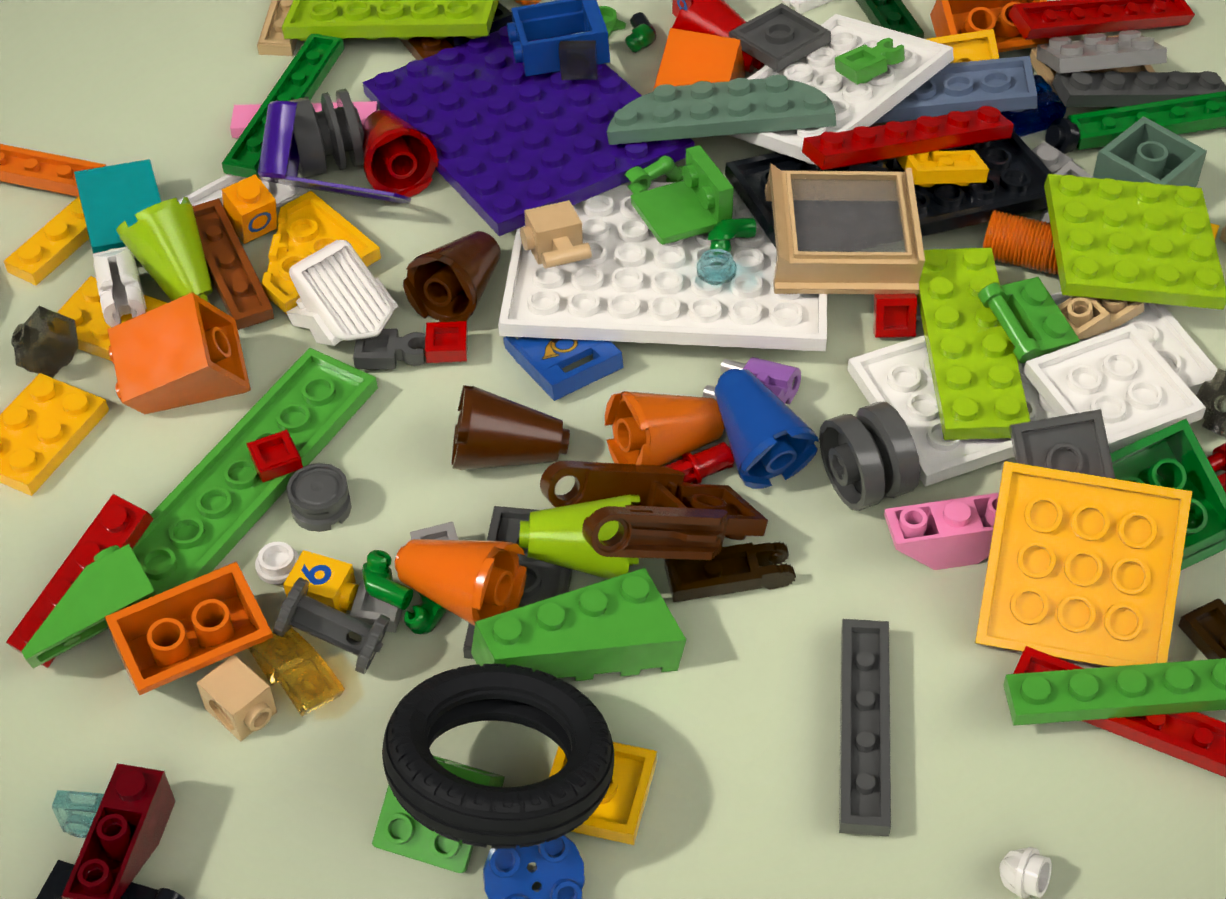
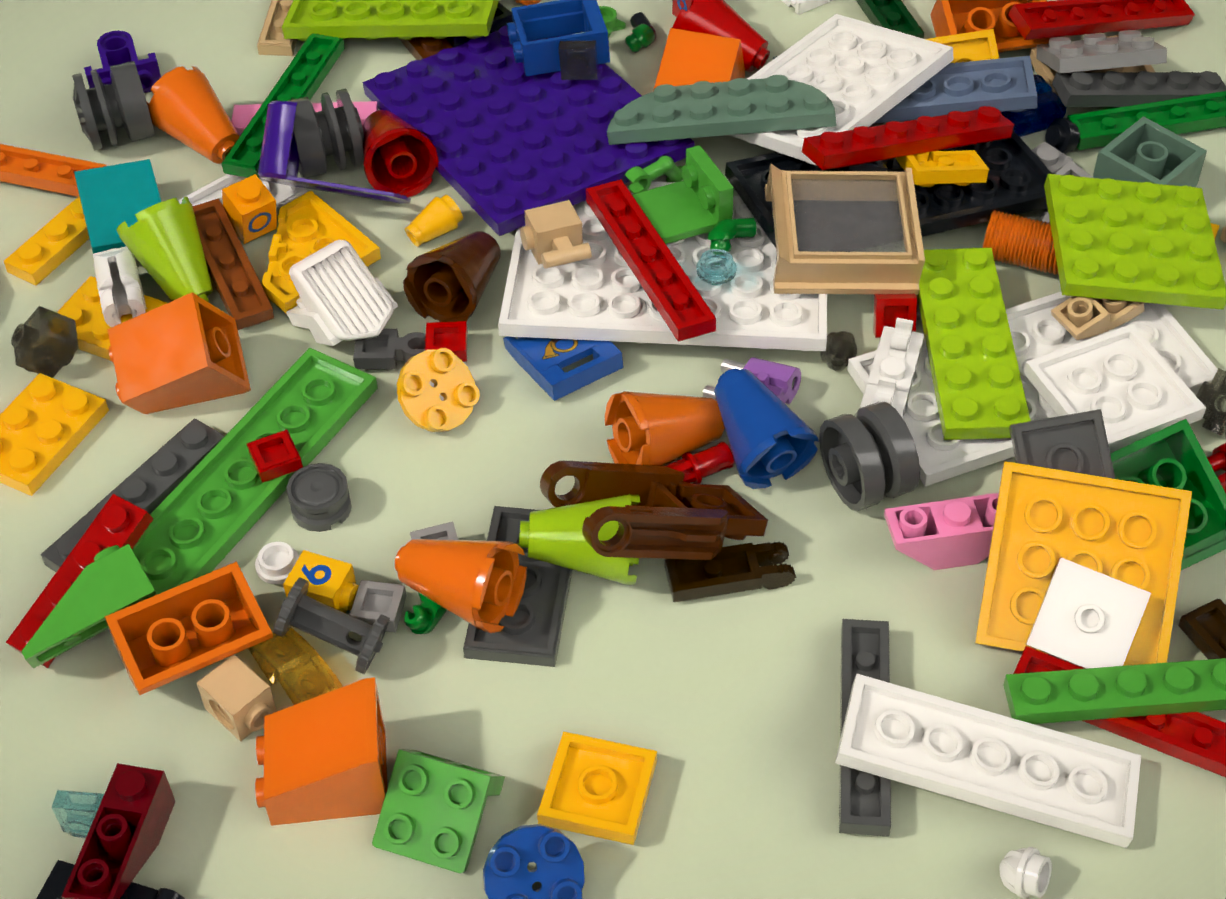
green arm [362,550,413,610] -> none
black tyre [382,664,614,849] -> none
reddish brown cone [452,385,570,470] -> none
bright green wedge [471,568,686,681] -> none
dark grey tile [729,3,831,72] -> none
bright green plate [835,38,905,85] -> none
bright green plate [978,277,1080,363] -> none
none -> dark grey plate [41,418,225,572]
none -> dark grey wheel [72,61,155,151]
none -> dark purple pin [84,30,161,93]
none -> orange cone [146,66,240,164]
none -> orange slope [255,677,388,826]
none -> yellow plate [397,348,480,432]
none -> yellow cone [405,195,463,247]
none -> red plate [586,179,716,342]
none -> clear smoke plate [820,331,857,372]
none -> white plate [835,674,1141,848]
none -> white plate [860,318,925,418]
none -> white plate [1026,557,1151,669]

